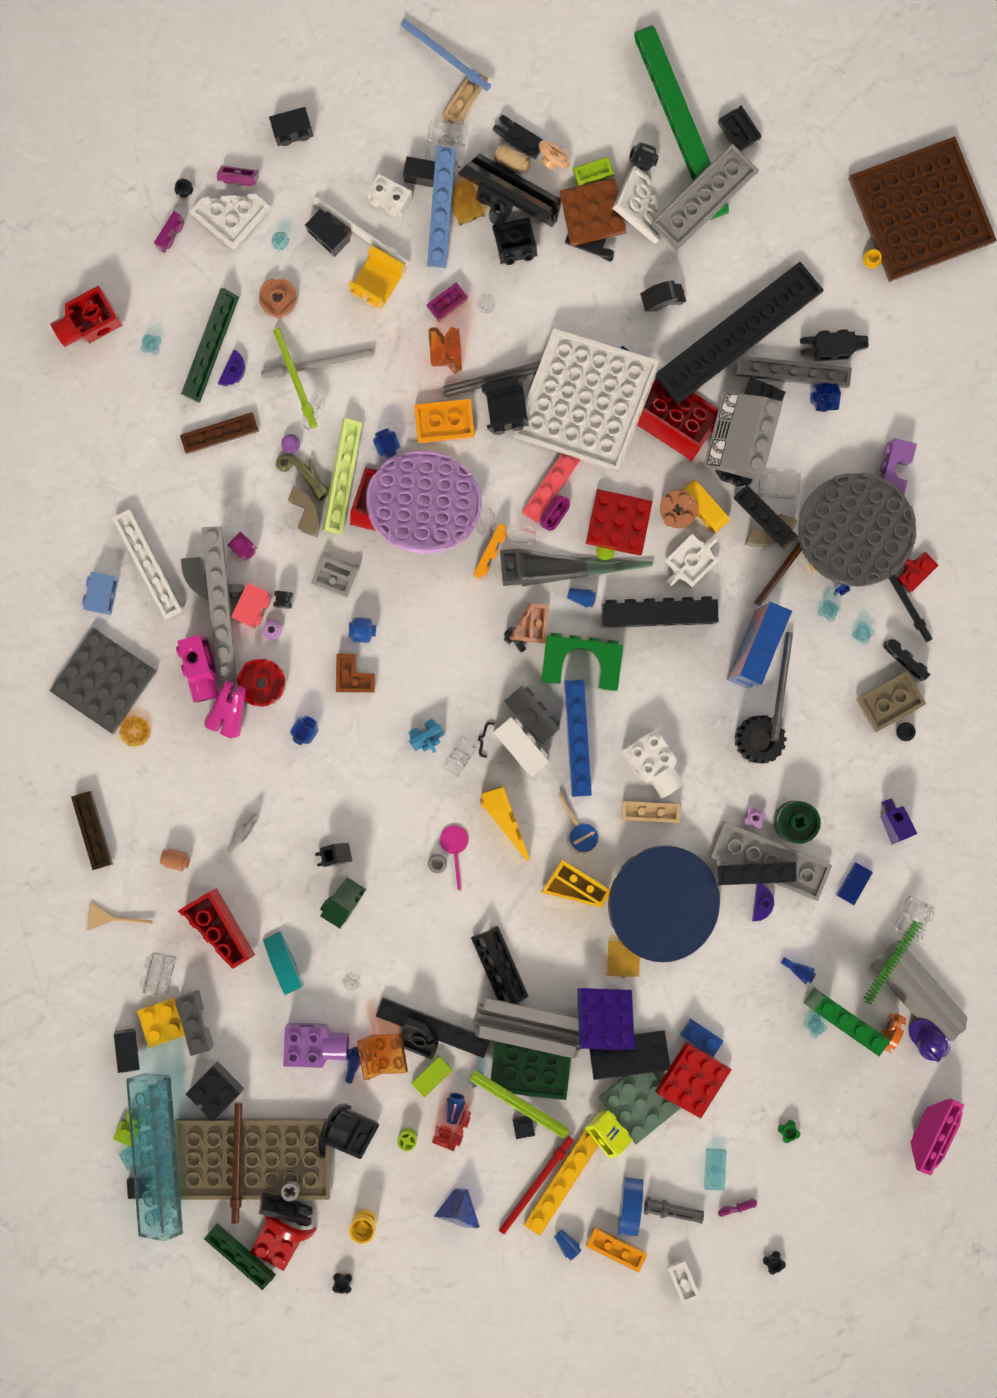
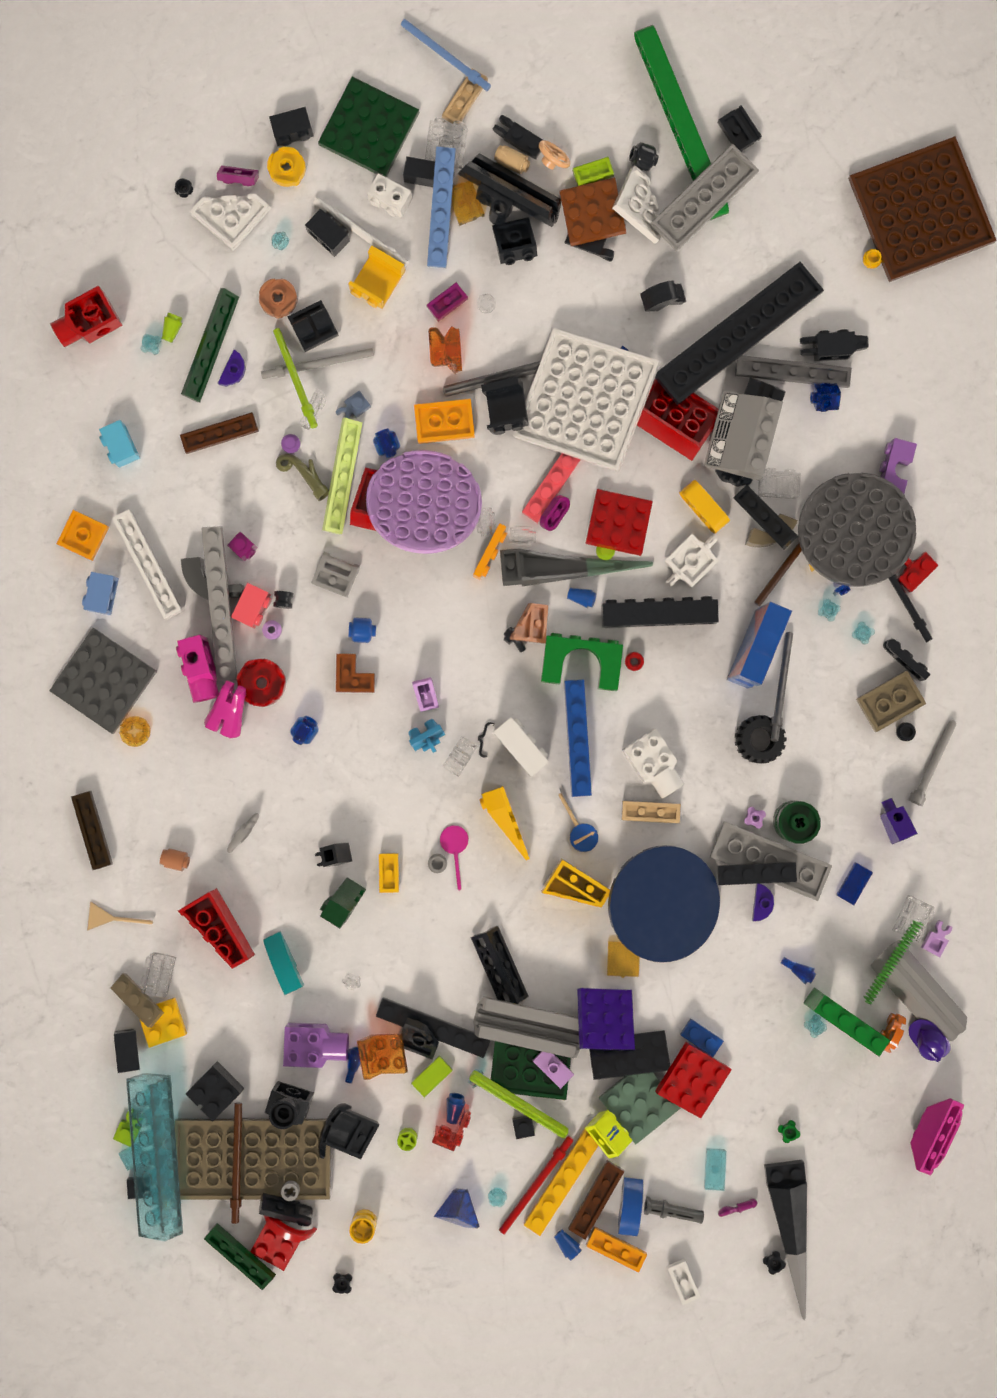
magenta plate [154,211,184,253] -> none
dark grey arch [175,990,214,1056] -> none
dark tan brick [288,486,320,538] -> none
dark grey arch [504,686,560,744] -> none
nougat plate [660,489,699,529] -> none
none -> light orange plate [56,510,109,561]
none -> medium azure brick [99,420,140,468]
none -> dark tan plate [110,973,164,1028]
none -> lime cone [161,313,183,343]
none -> black brick [264,1081,314,1129]
none -> yellow plate [267,147,306,187]
none -> black plate [287,300,339,352]
none -> dark green plate [318,76,420,177]
none -> sand blue plate [336,391,371,419]
none -> yellow plate [379,853,399,893]
none -> lavender slope [412,677,439,712]
none -> clear light blue plate [488,1188,507,1207]
none -> lavender plate [533,1051,574,1089]
none -> reddish brown plate [568,1160,624,1240]
none -> red plate [625,652,644,671]
none -> black plate [764,1160,807,1321]
none -> light grey piece [908,720,956,806]
none -> lavender plate [921,920,952,957]

